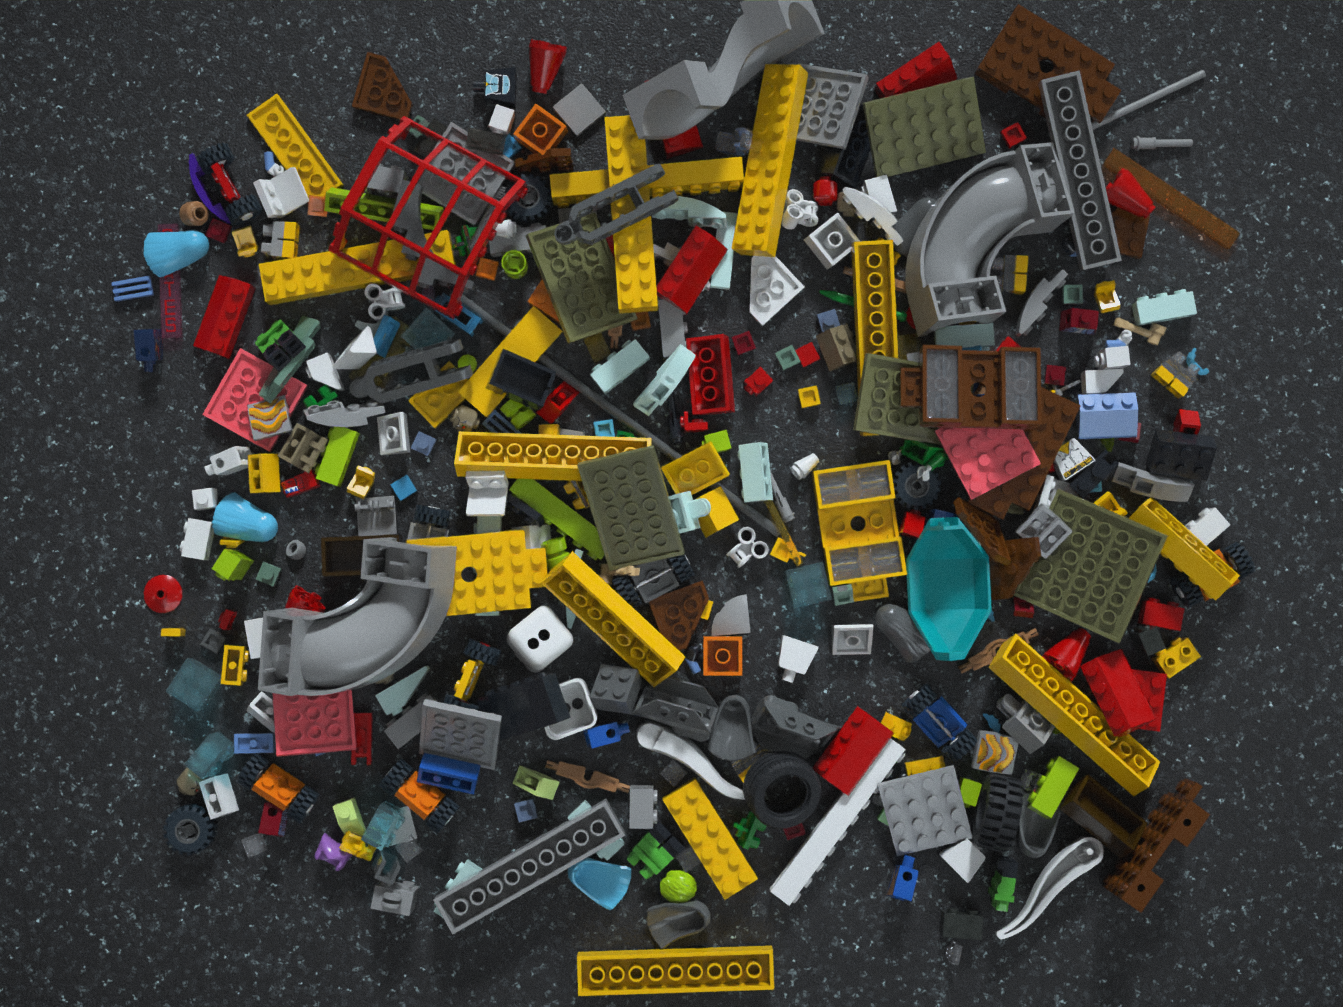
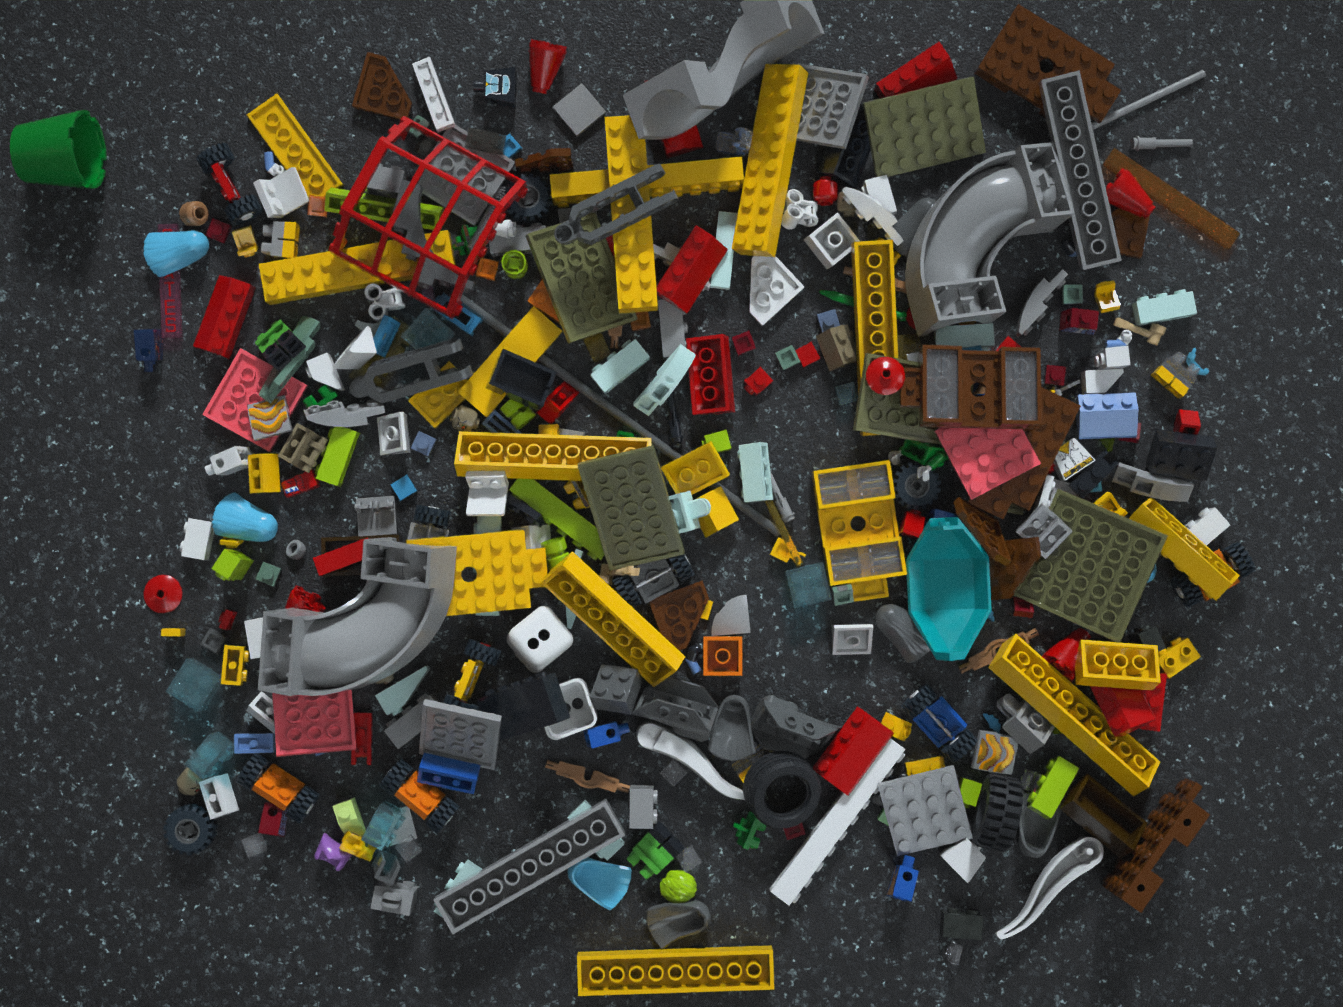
medium blue tile [112,276,154,302] -> none
dark purple slope [189,153,231,225] -> none
white brick [192,488,219,511] -> none
yellow bracket [347,465,375,500] -> none
lime piece [458,355,477,372] -> none
white brick [489,104,516,137] -> none
orange brick [513,104,568,155] -> none
yellowish green slope [513,765,559,800] -> none
sand blue plate [514,798,538,823] -> none
medium azure tile [594,419,615,437] -> none
light aqua slope [652,196,727,229] -> none
yellow brick [663,777,758,900] -> none
red bracket [680,411,708,433] -> none
white piece [726,527,768,568] -> none
white torso [778,635,818,683] -> none
white cone [790,453,819,480] -> none
yellow plate [798,385,821,409] -> none
bright green hips [988,854,1018,912] -> none
hips [991,255,1028,295] -> none
red tile [1000,122,1027,149] -> none
red brick [1138,598,1185,631] -> none
none -> green cone [10,110,107,189]
none -> red tile [313,538,369,576]
none -> white plate [412,57,456,133]
none -> red dish [866,357,905,395]
none -> yellow slope [1075,640,1161,690]

